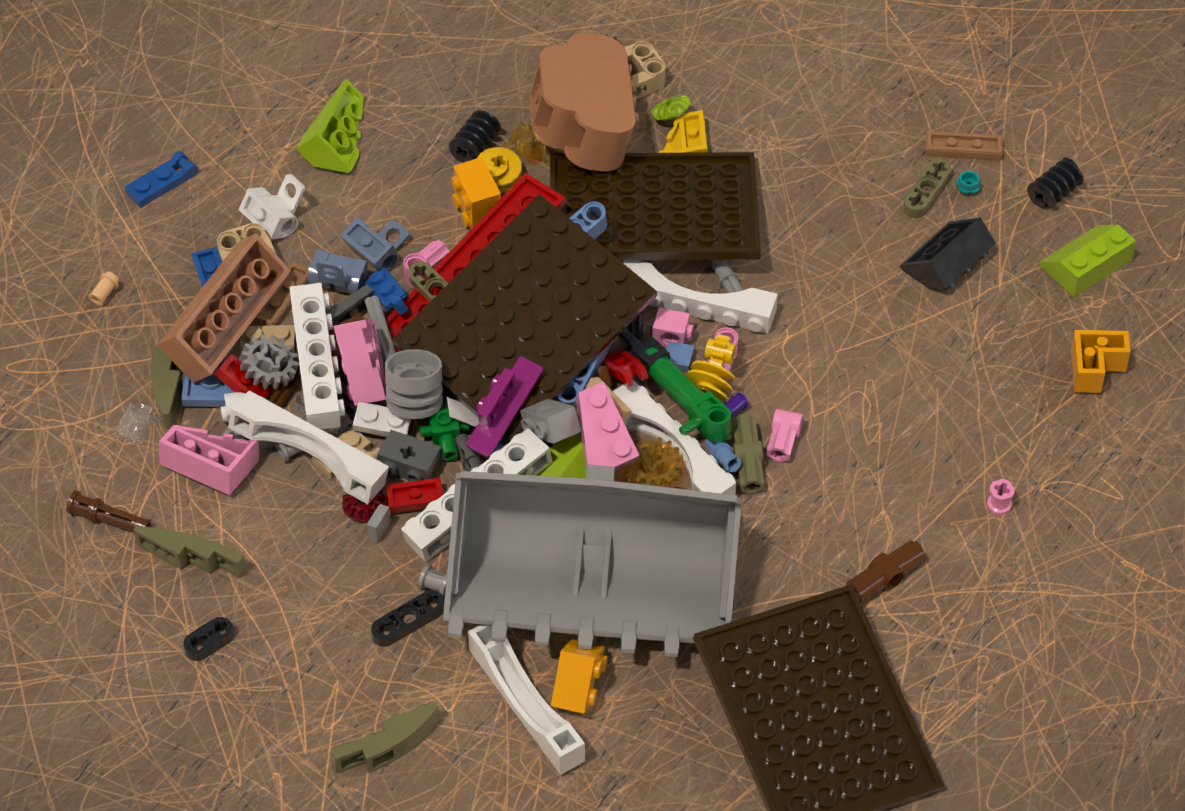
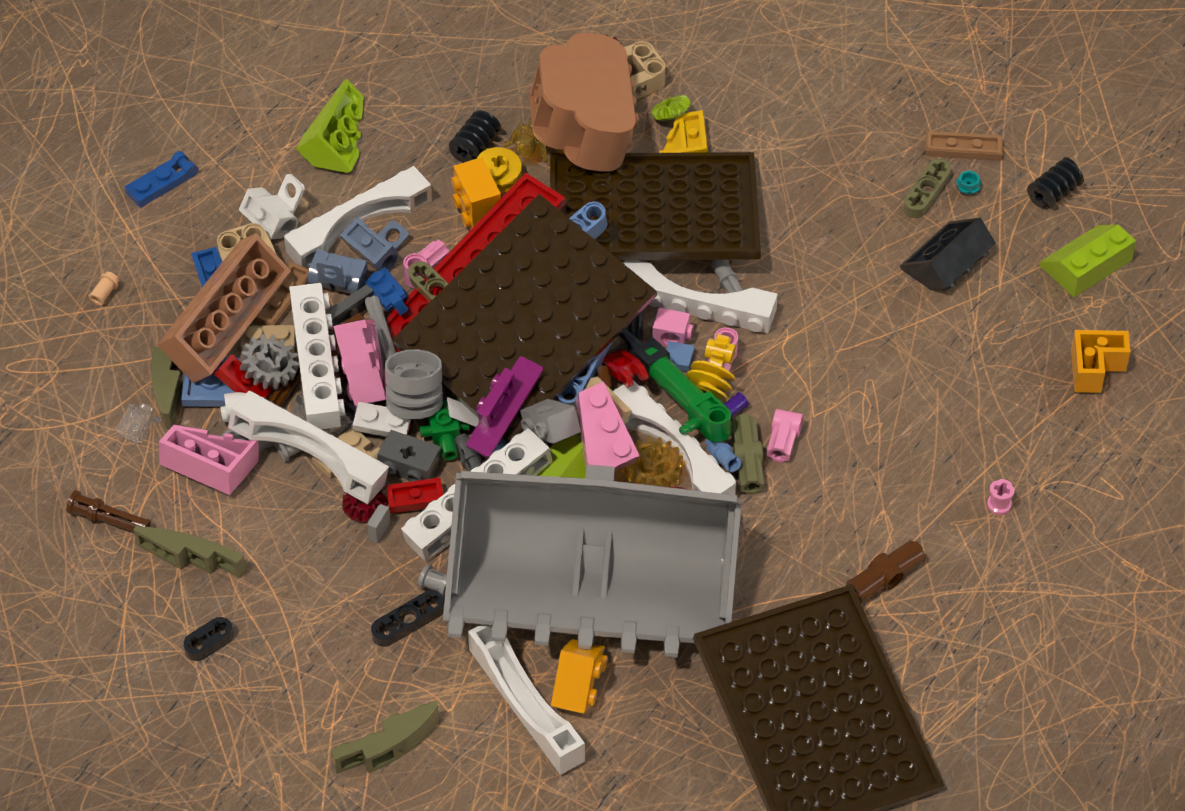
none -> white arch [284,166,432,269]

